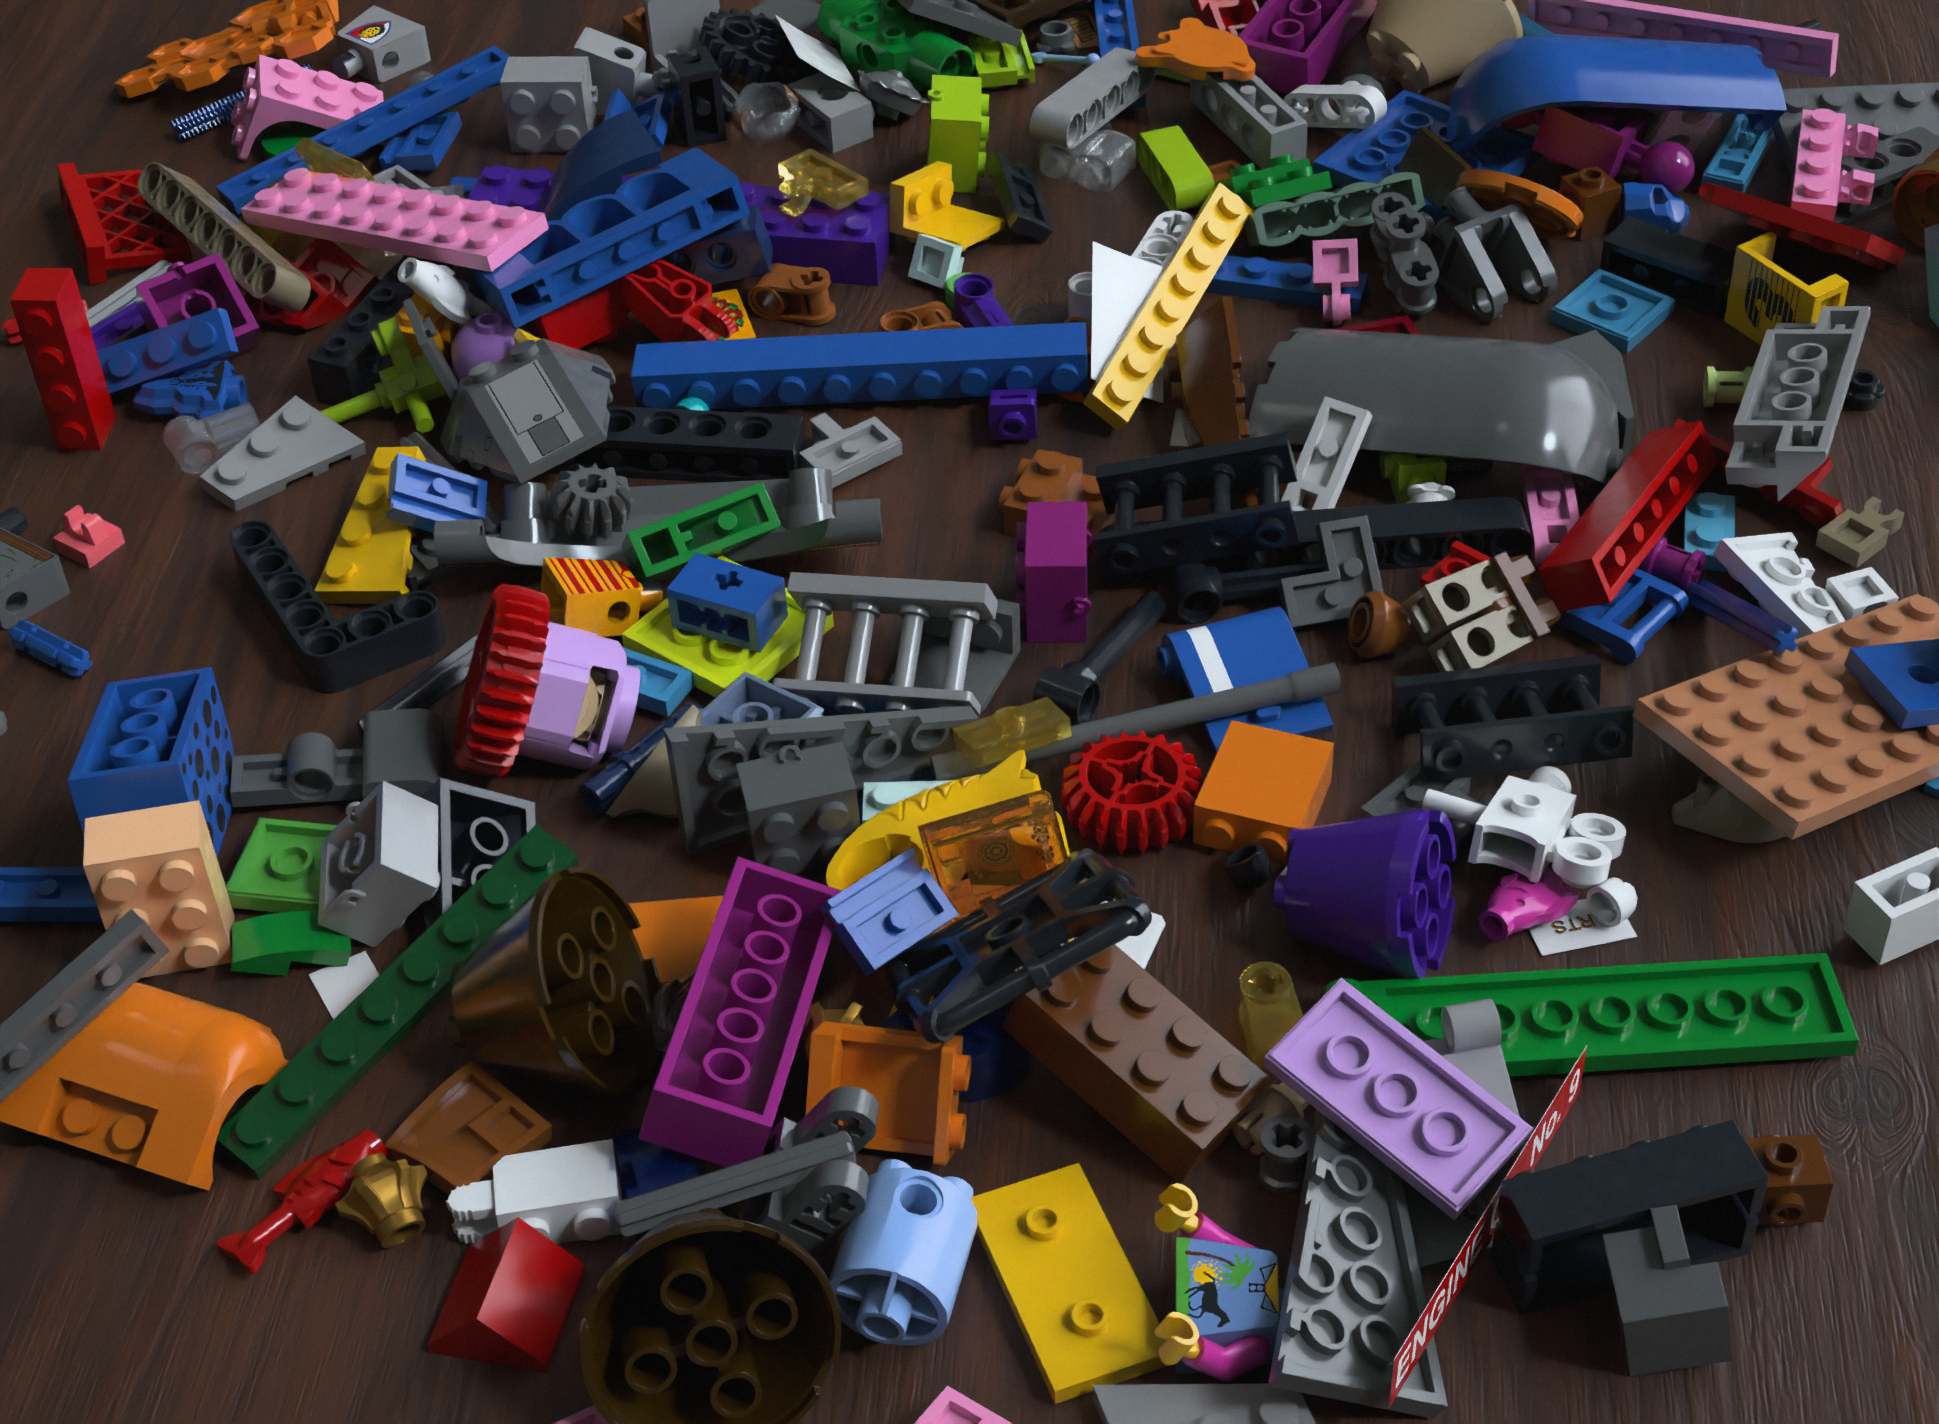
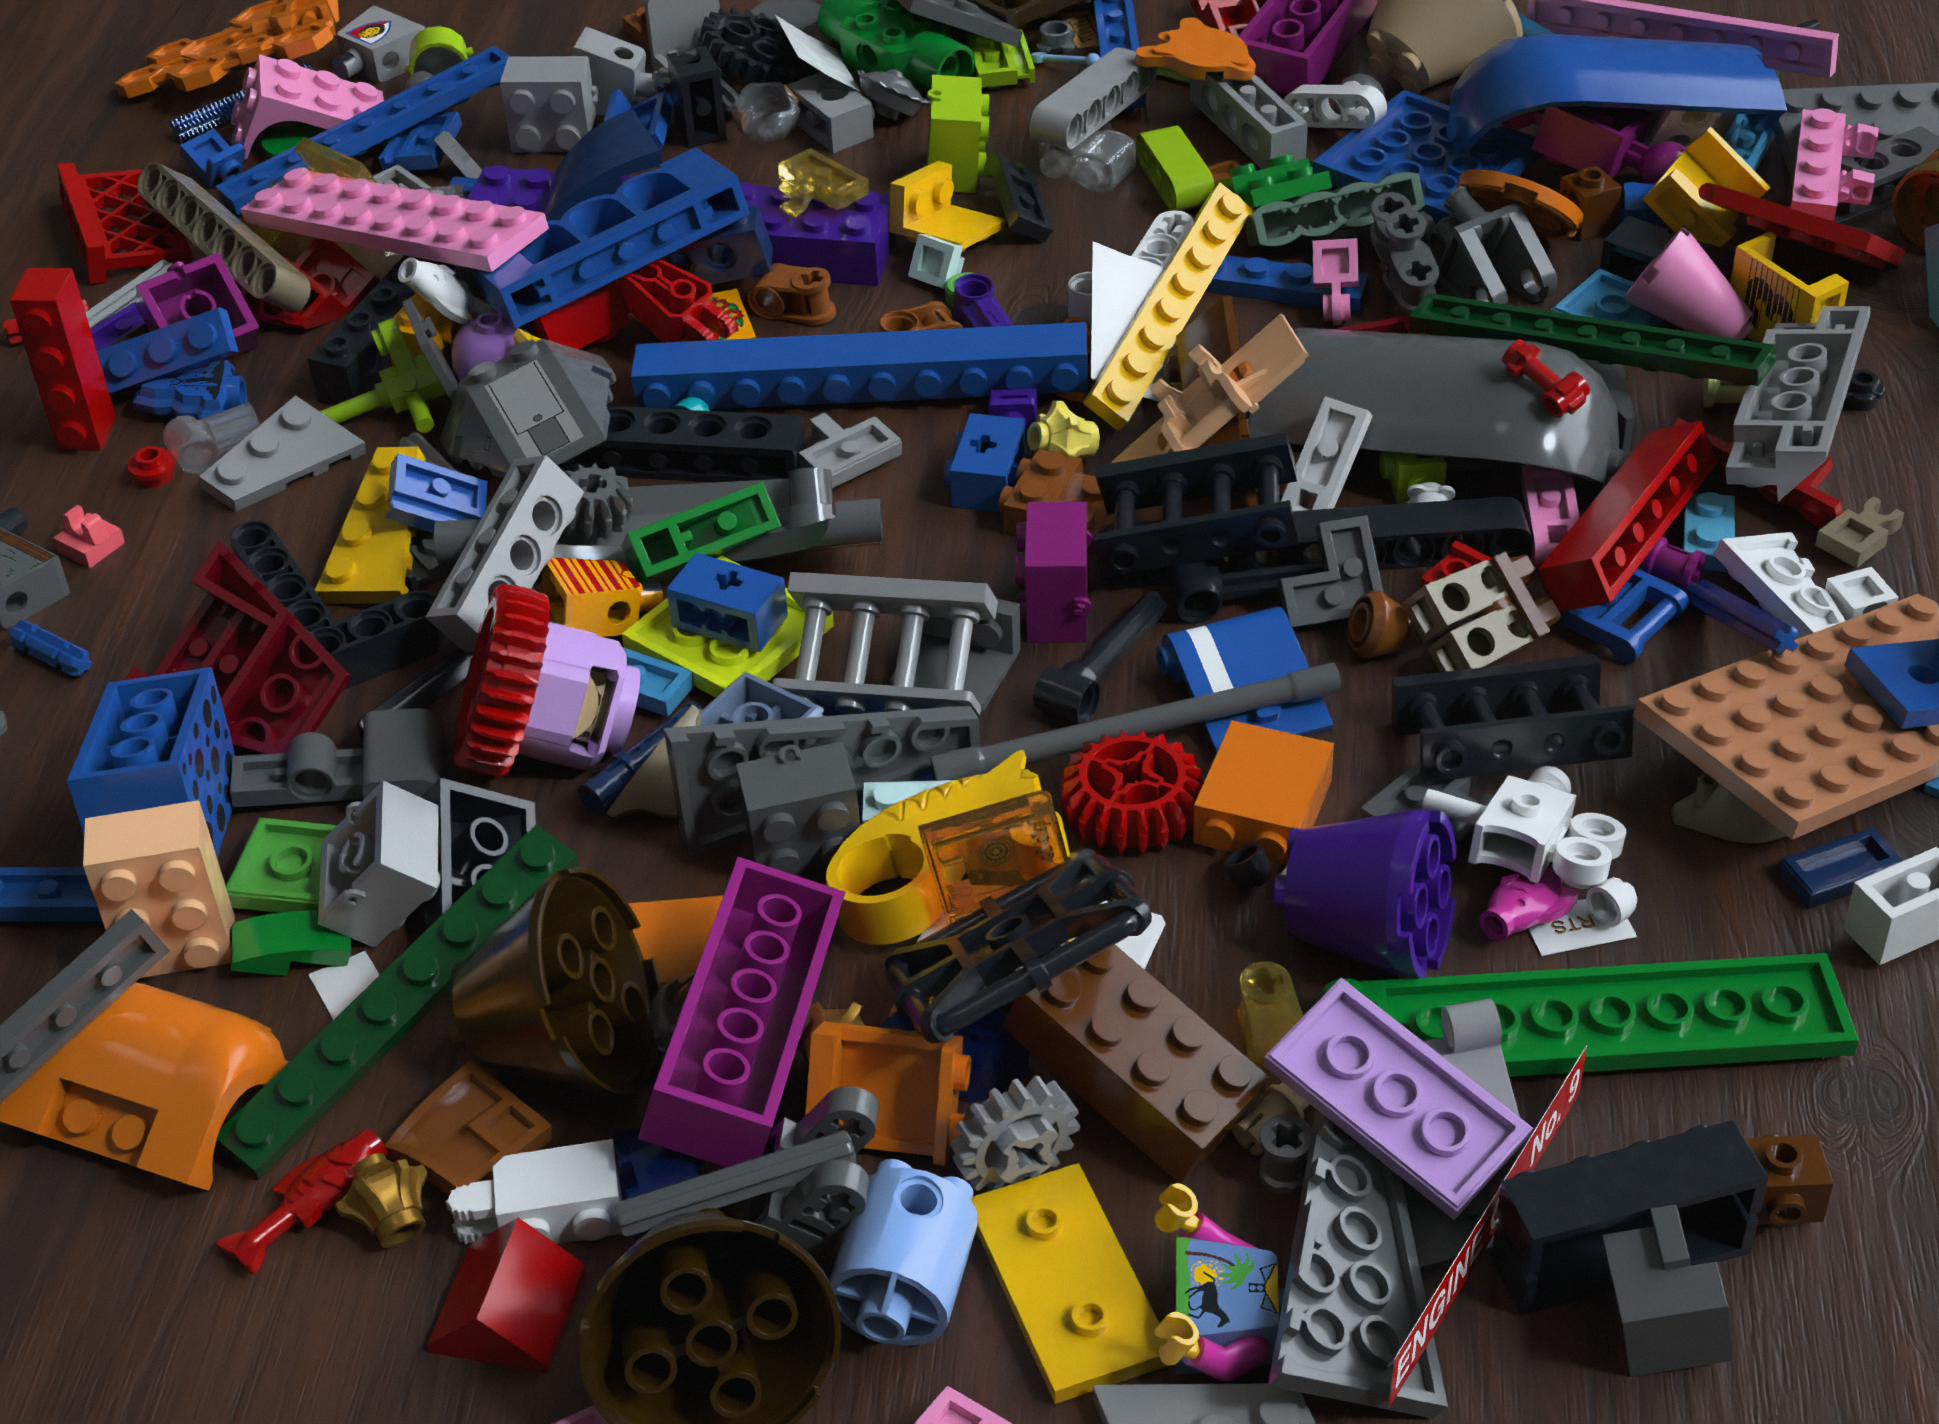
plate [819,847,959,977] -> none
clear yellow plate [952,697,1072,768] -> none
dark brown slope [1398,126,1472,211] -> none
none -> dark red wedge [124,539,352,754]
none -> red plate [128,446,176,488]
none -> blue bracket [179,128,245,189]
none -> lime piece [404,26,474,76]
none -> light grey brick [426,455,584,653]
none -> light grey tile [434,130,482,178]
none -> blue brick [943,413,1026,513]
none -> light grey gear [950,1076,1080,1191]
none -> light yellow rock [1027,400,1100,458]
none -> light nougat piece [1111,313,1309,463]
none -> dark green plate [1409,293,1776,386]
none -> red bar [1502,339,1590,418]
none -> bright pink cone [1624,227,1754,340]
none -> yellow panel [1642,127,1770,247]
none -> dark blue tile [1777,827,1903,909]

